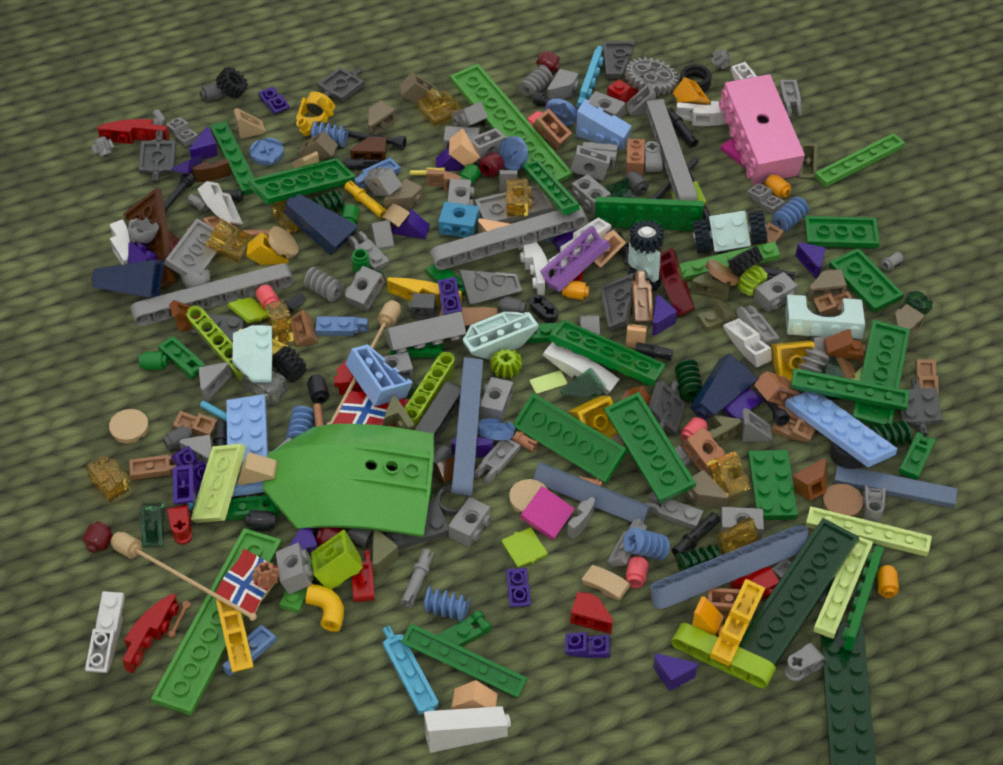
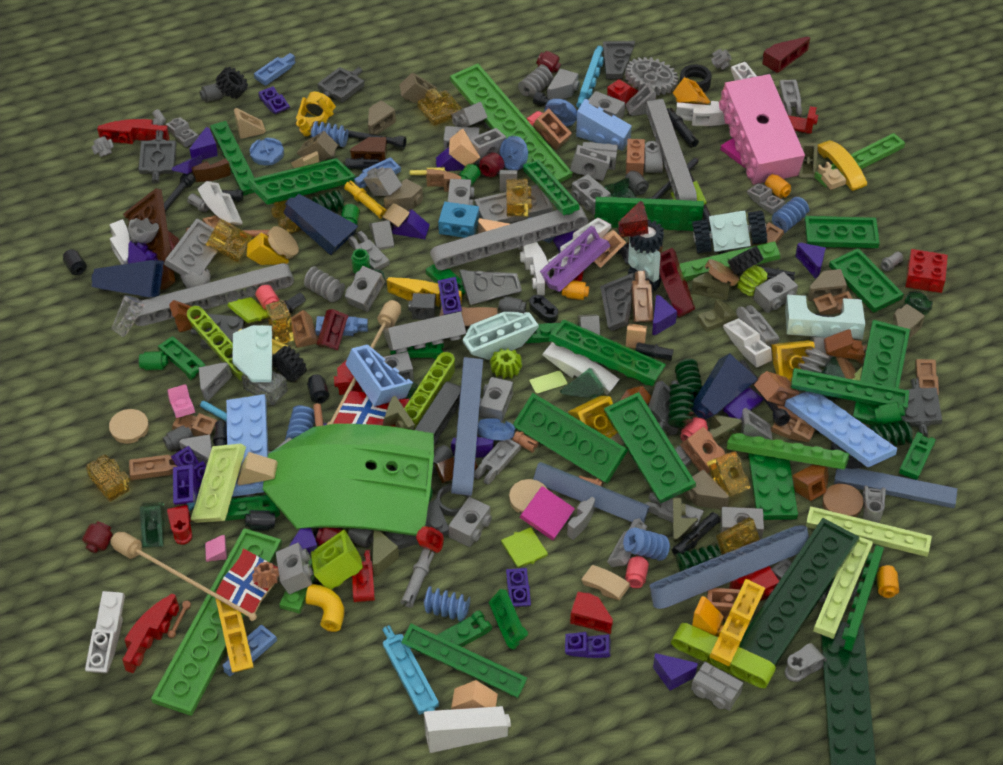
none -> black brick [63,249,87,275]
none -> clear slope [112,295,145,337]
none -> bright pink slope [167,384,195,418]
none -> bright pink slope [205,535,227,562]
none -> medium blue hinge [254,53,296,86]
none -> dark red slope [316,309,349,351]
none -> red plate [416,526,444,553]
none -> green plate [488,589,528,649]
none -> clear red slope [618,201,649,238]
none -> dark green piece [668,384,694,428]
none -> olive slope [673,498,698,542]
none -> light grey brick [691,662,743,711]
none -> bright green plate [727,433,849,470]
none -> dark red slope [762,36,810,73]
none -> red bracket [788,106,819,134]
none -> yellow slope [817,140,867,191]
none -> tan plate [817,162,846,190]
none -> green brick [875,401,905,425]
none -> red brick [905,249,948,293]

